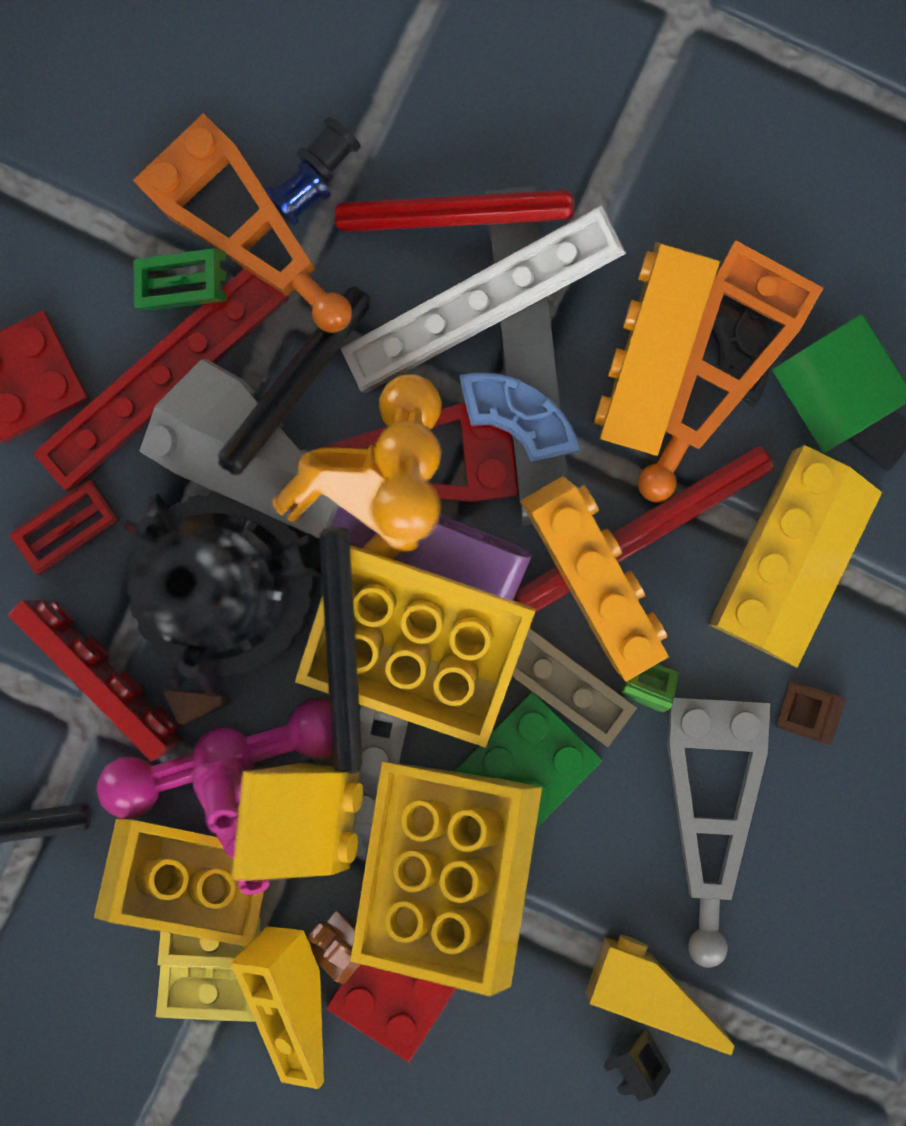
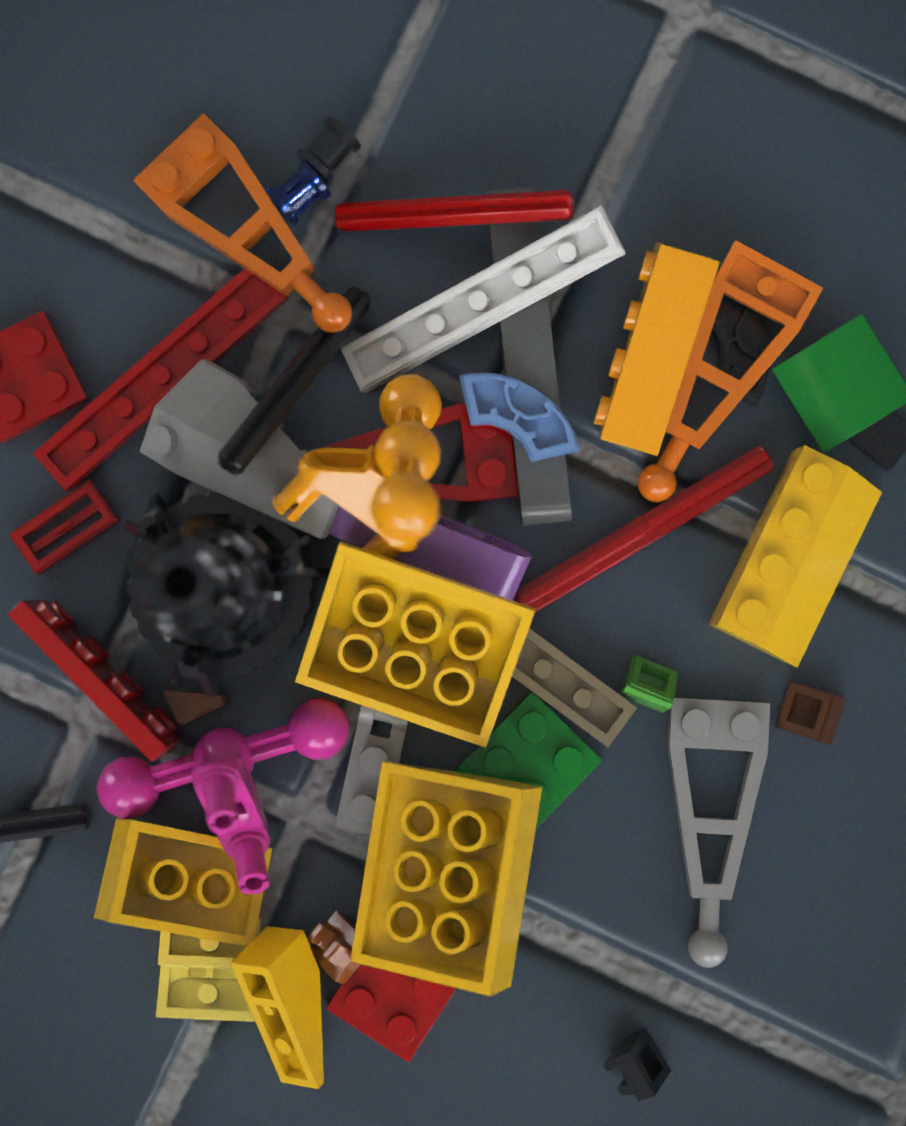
green tile [133,248,226,311] -> none
yellow slope [232,762,363,881] -> none
black axle [319,527,362,774] -> none
light orange brick [520,476,669,682] -> none
yellow slope [585,935,735,1055] -> none

